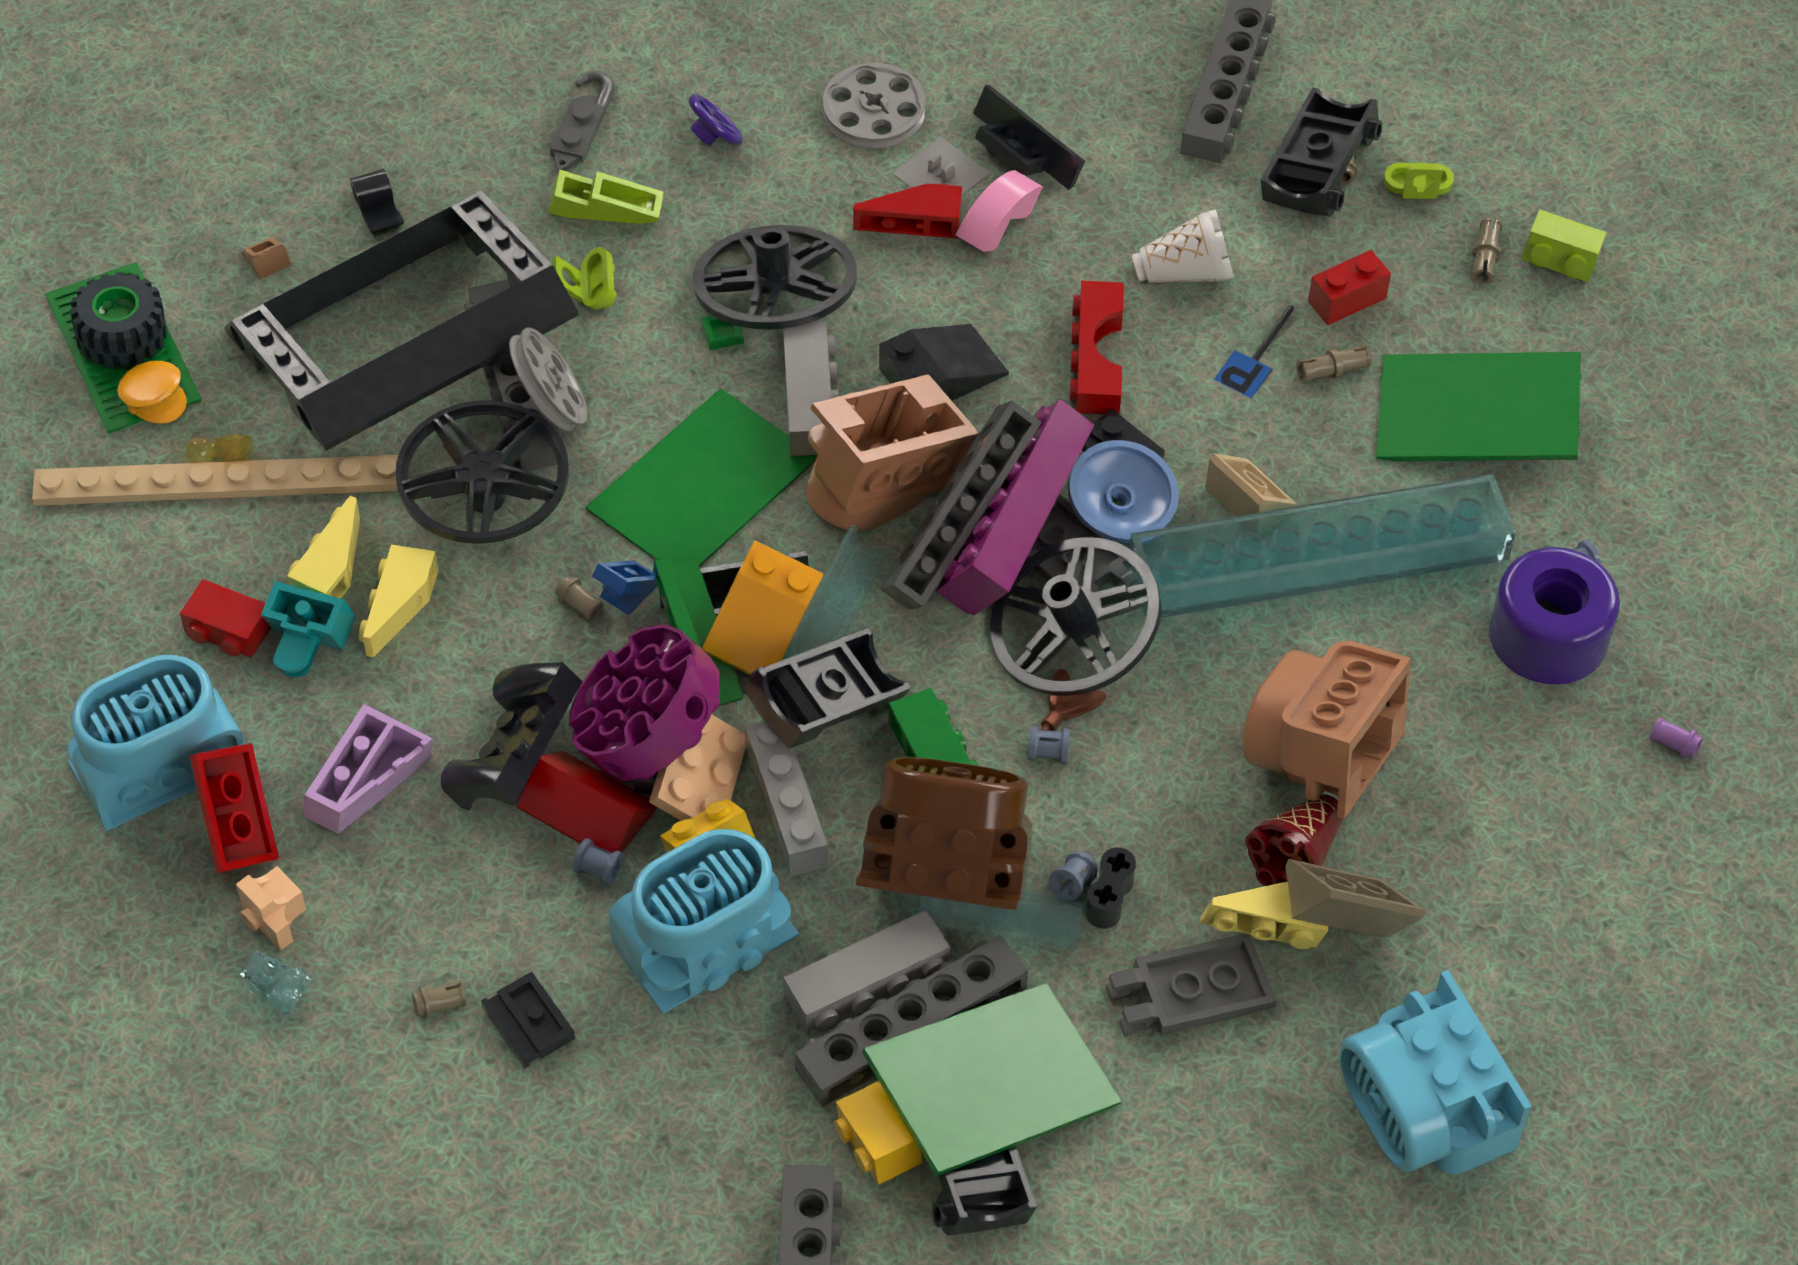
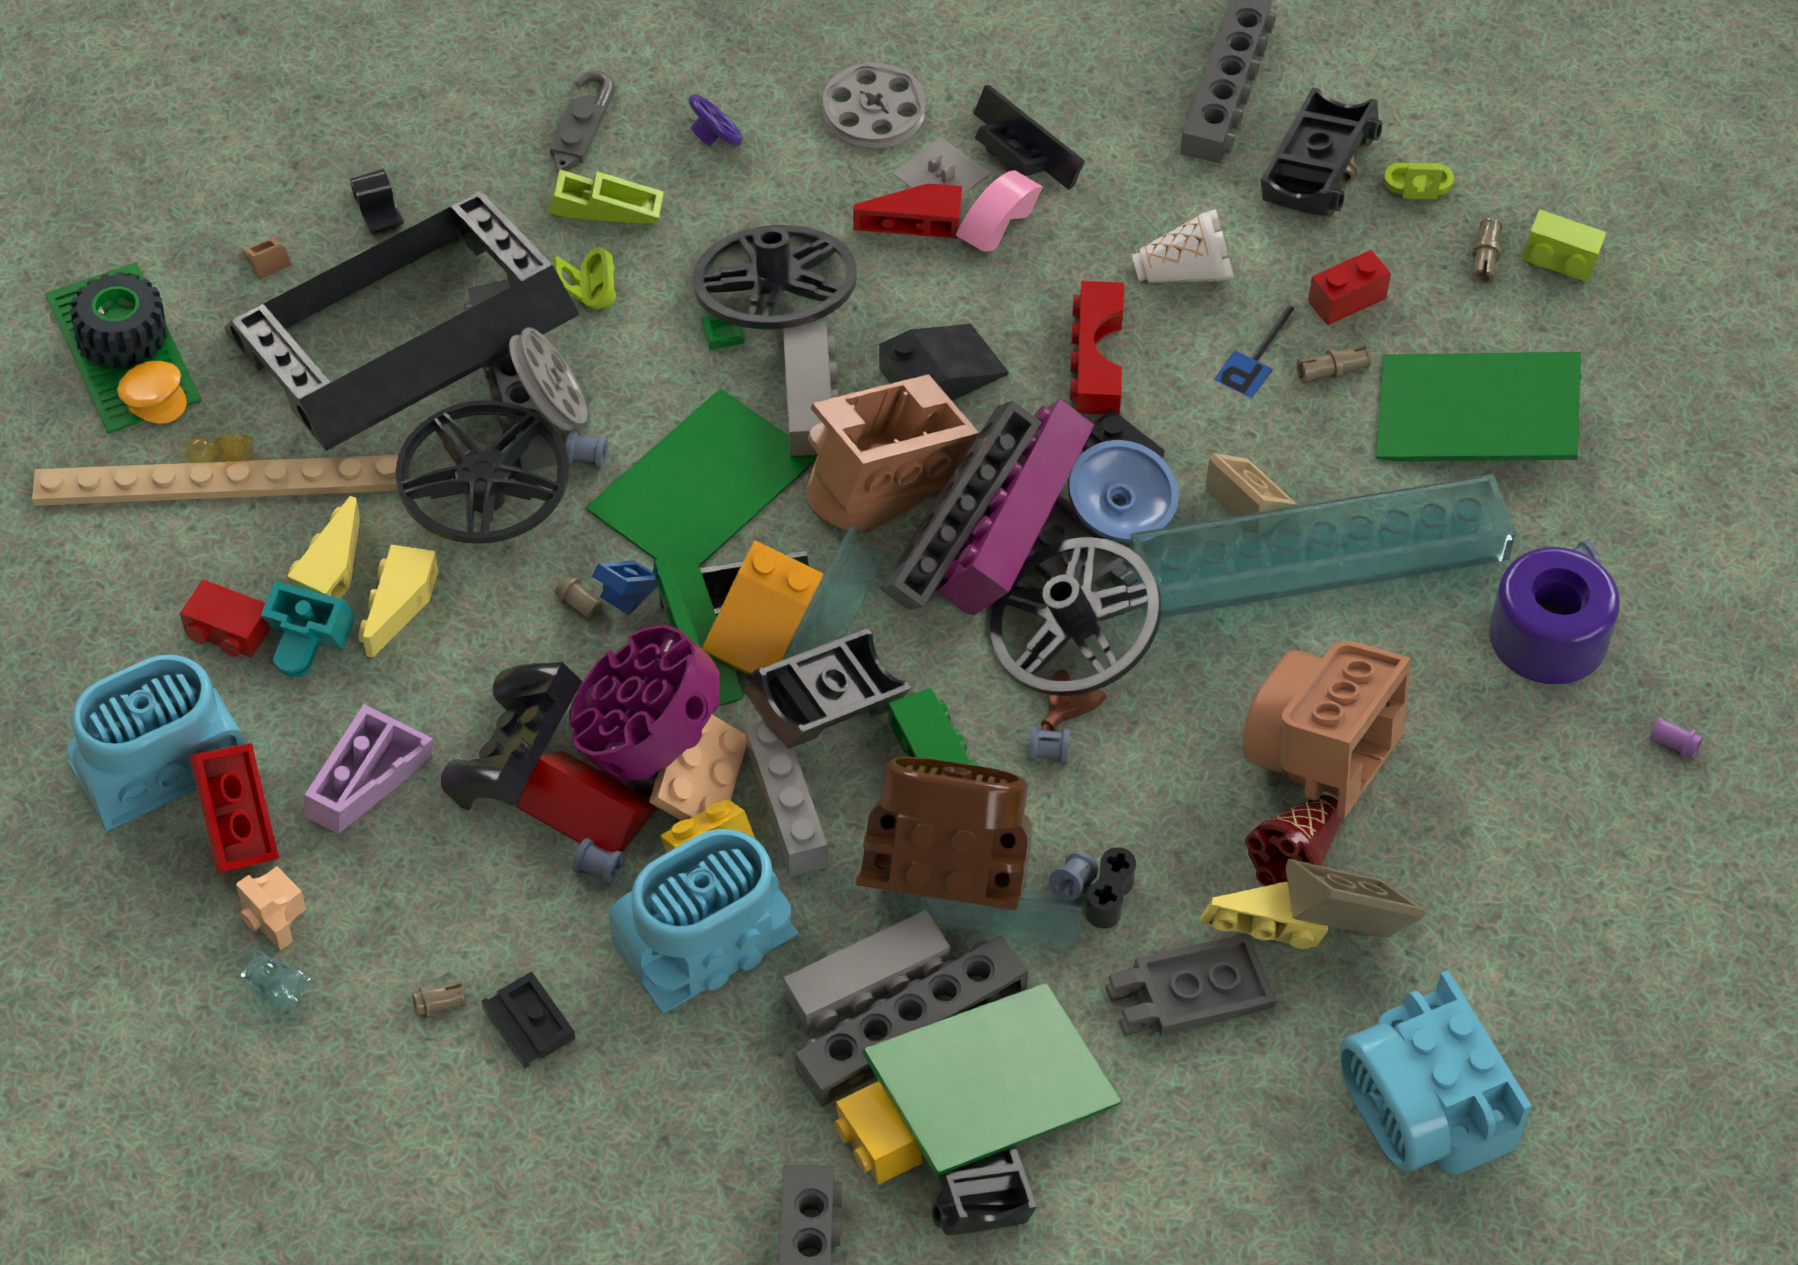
none -> sand blue bush [565,431,608,469]

